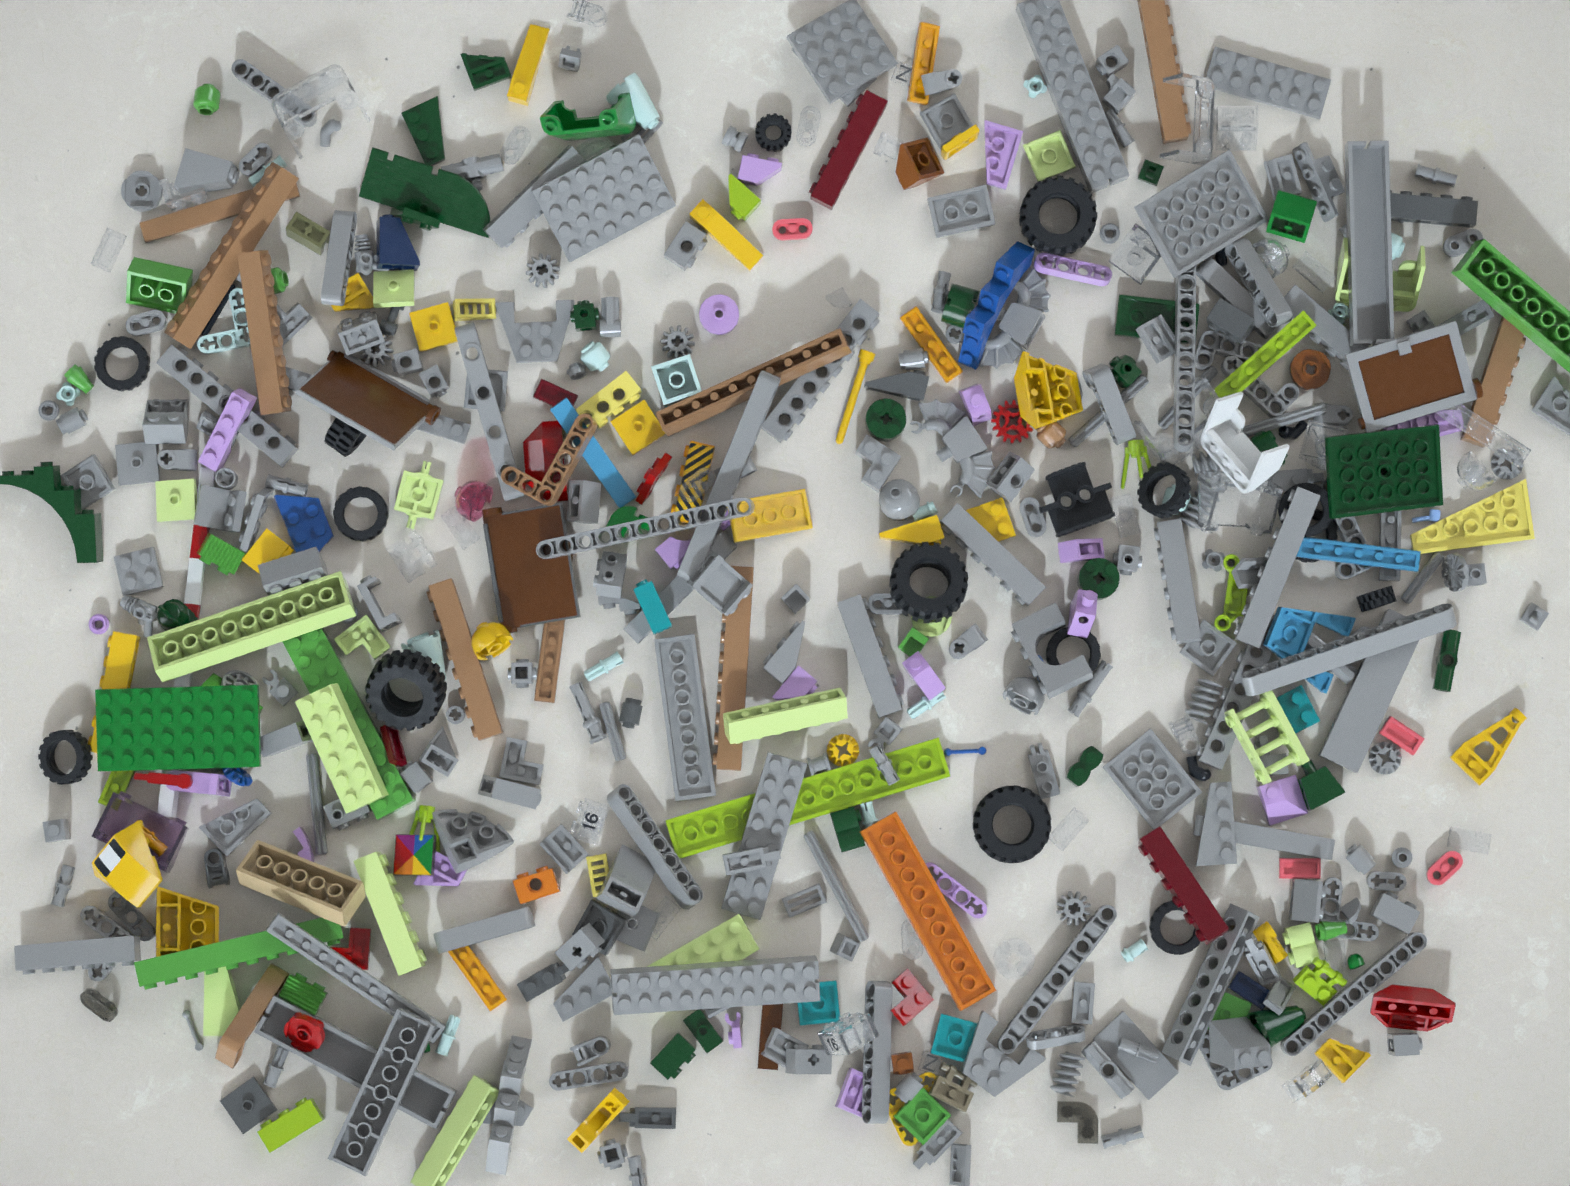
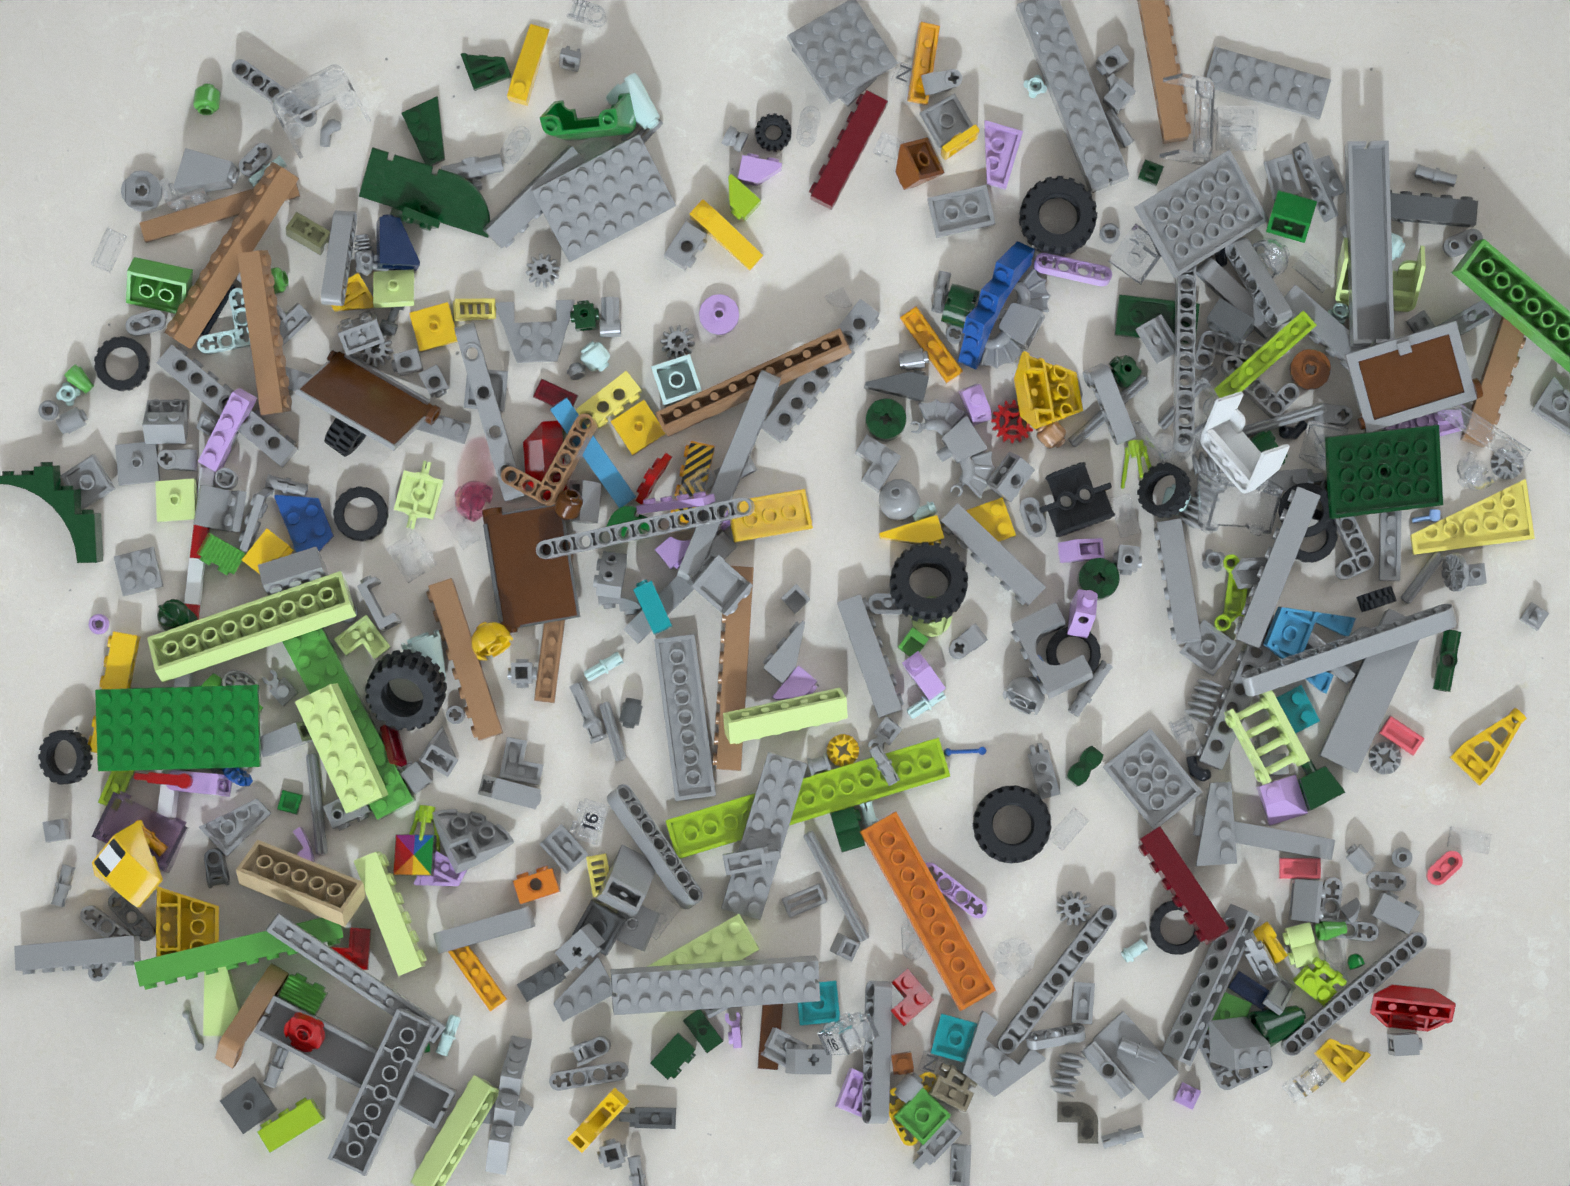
clear smoke plate [80,988,118,1022] -> none
light grey piece [120,595,158,637] -> none
coral plate [772,218,813,241] -> none
yellow piece [835,349,875,444] -> none
yellowish green plate [1023,130,1076,182] -> none
dark azure tile [1296,537,1421,572] -> none
none -> green tile [277,790,303,815]
none -> reddish brown head [554,489,583,520]
none -> lavender plate [636,491,715,514]
none -> lavender tile [1173,1082,1201,1110]

